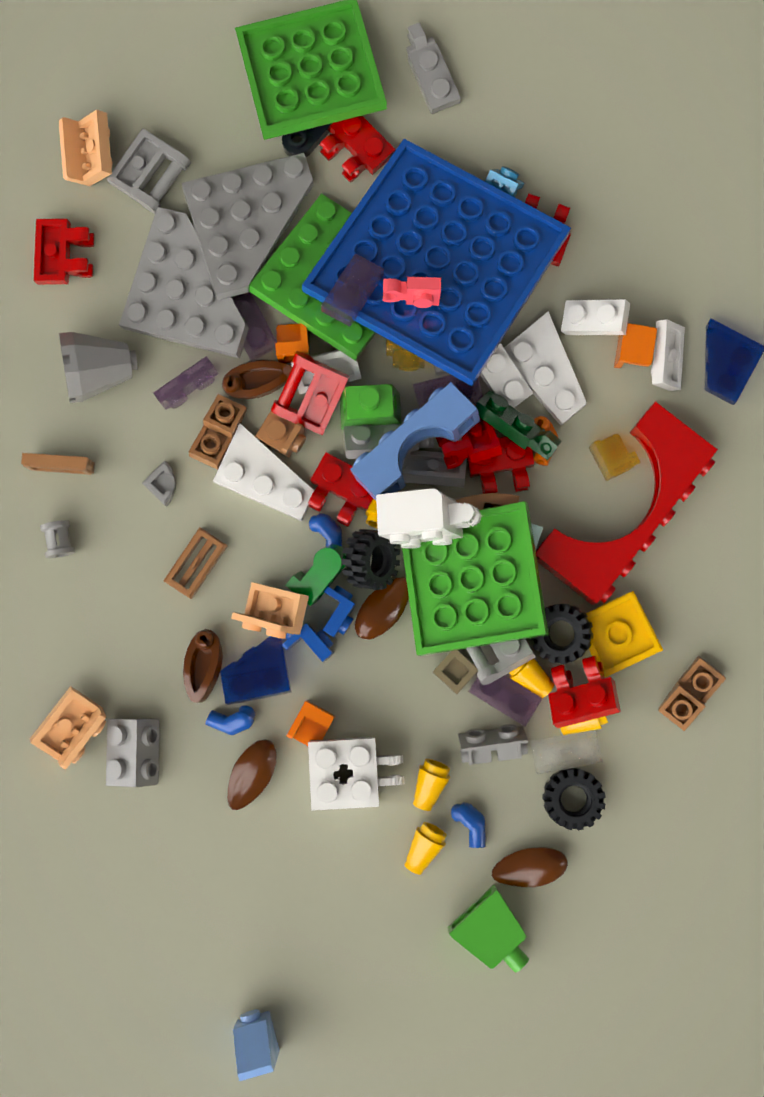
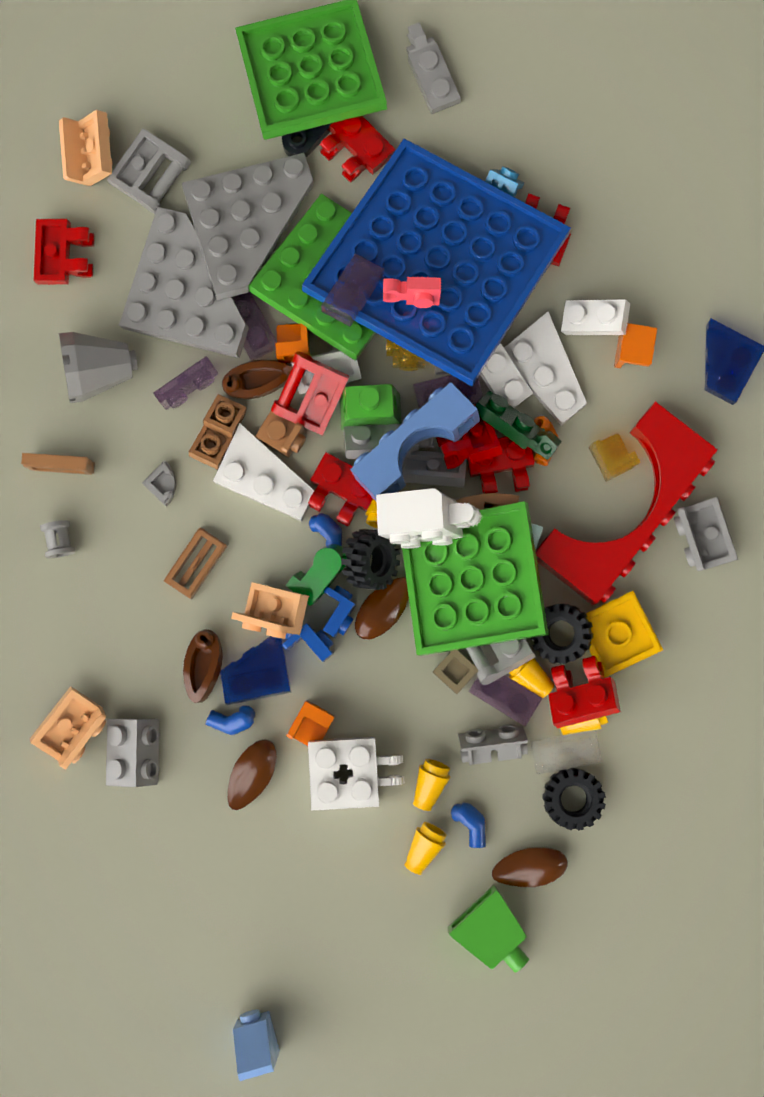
white plate [651,319,685,391] -> none
medium nougat slope [658,656,726,731] -> none
none -> light grey bracket [674,497,738,572]

